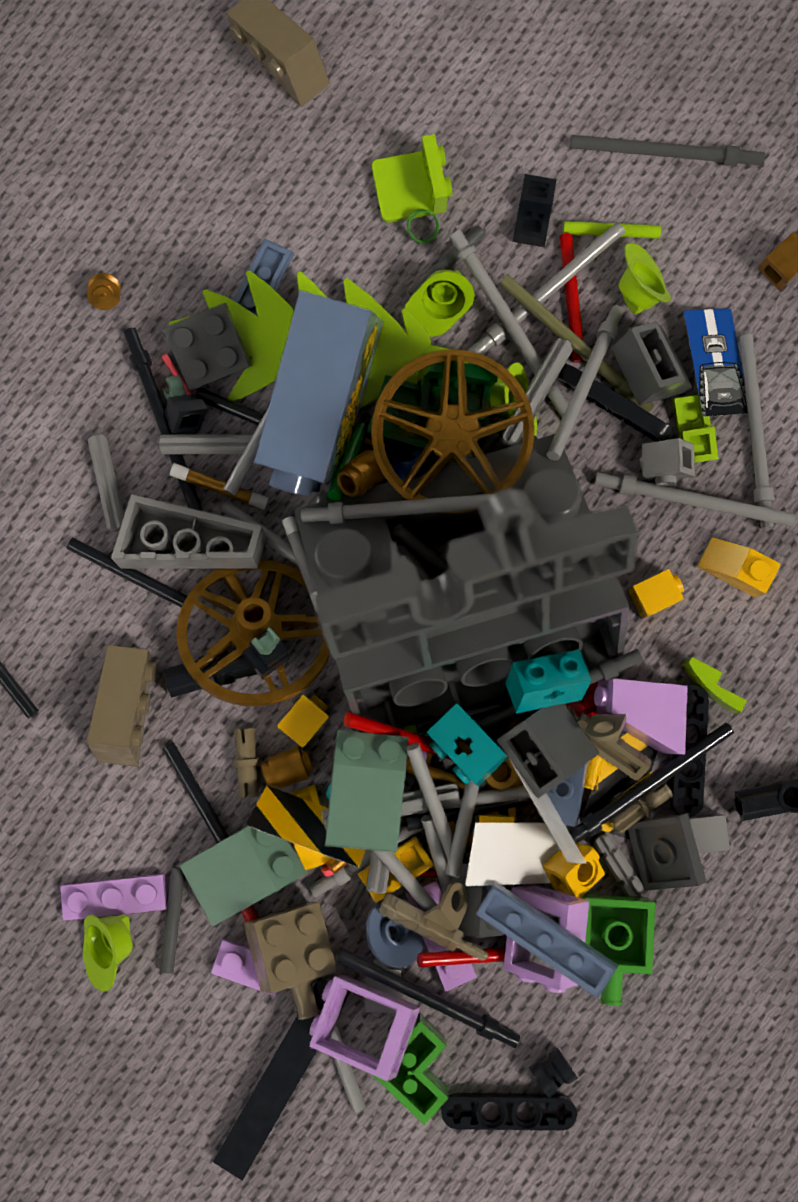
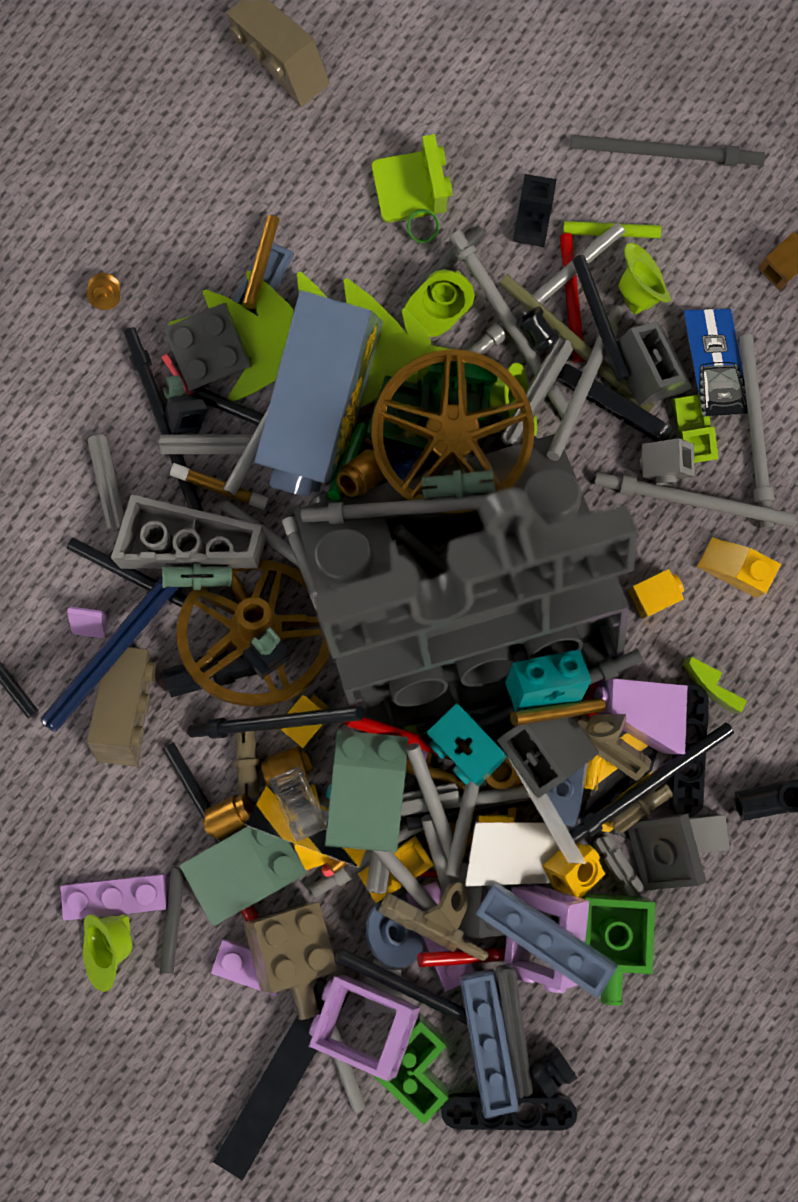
none -> dark blue axle [40,576,185,732]
none -> lavender slope [67,606,109,638]
none -> sand green pin [162,563,232,590]
none -> black bar [187,706,364,739]
none -> pearl gold brick [203,794,255,840]
none -> pearl gold bar [242,215,279,309]
none -> clear slope [268,766,327,841]
none -> sand green pin [422,469,495,500]
none -> sand blue tile [459,968,519,1118]
none -> dark grey axle [495,963,533,1098]
none -> pearl gold bar [510,698,606,726]
none -> black bush [516,306,559,352]
none -> black piece [572,255,630,381]

